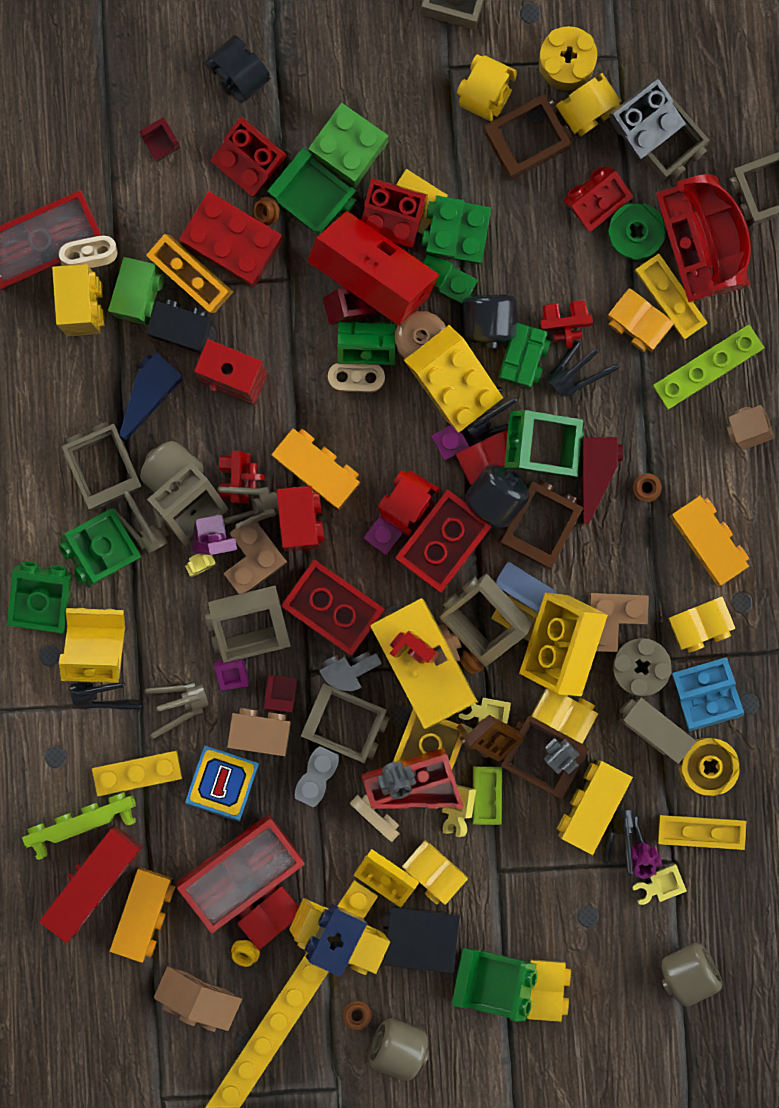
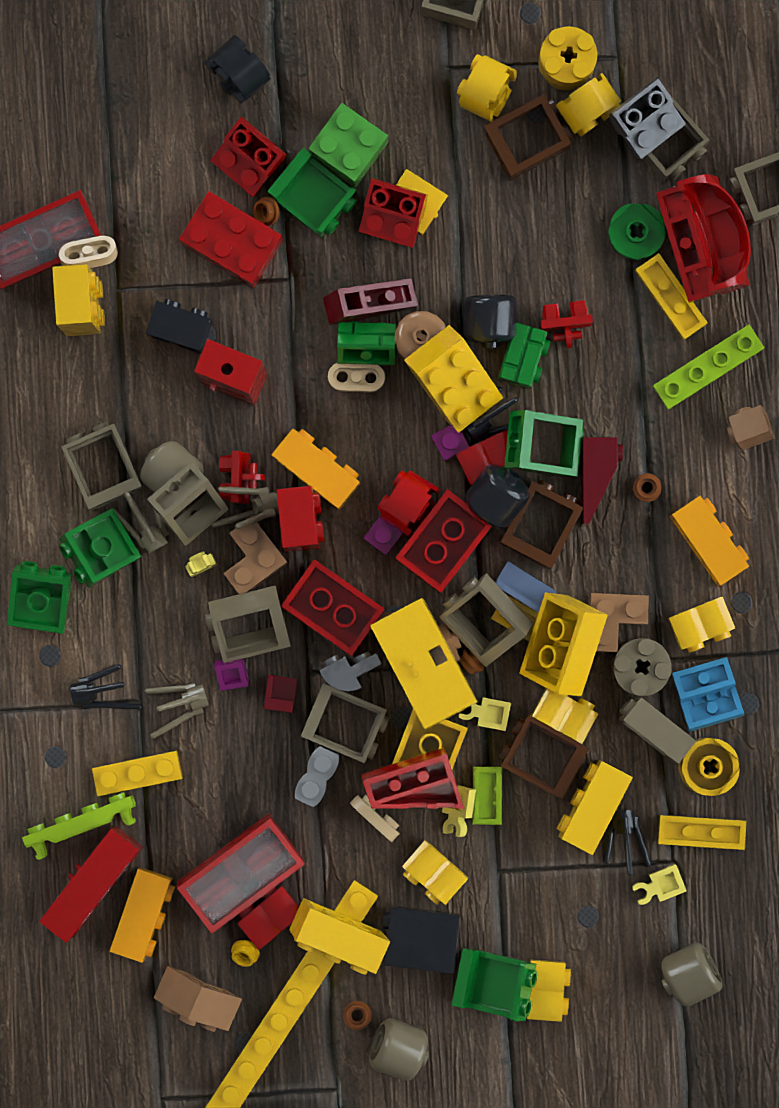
yellow panel [59,608,125,683] -> none
bright green brick [108,257,164,325] -> none
dark blue slope [119,352,184,441] -> none
dark red panel [139,117,180,162] -> none
light orange brick [146,234,234,313] -> none
slope [185,745,259,822] -> none
slope [192,515,237,555] -> none
medium nougat brick [227,708,291,756] -> none
dark blue brick [304,904,367,977] -> none
red brick [307,211,439,326] -> none
yellow bracket [354,849,419,908] -> none
dark grey gear [377,762,416,799] -> none
red bracket [389,631,440,664] -> none
green plate [421,195,492,265] -> none
green slope [423,255,478,305] -> none
reddish brown bracket [457,715,524,762] -> none
dark grey gear [544,738,580,774] -> none
black plant [547,341,619,397] -> none
red bracket [563,166,633,232] -> none
light orange brick [607,288,674,353] -> none
magenta gear [624,842,662,879] -> none

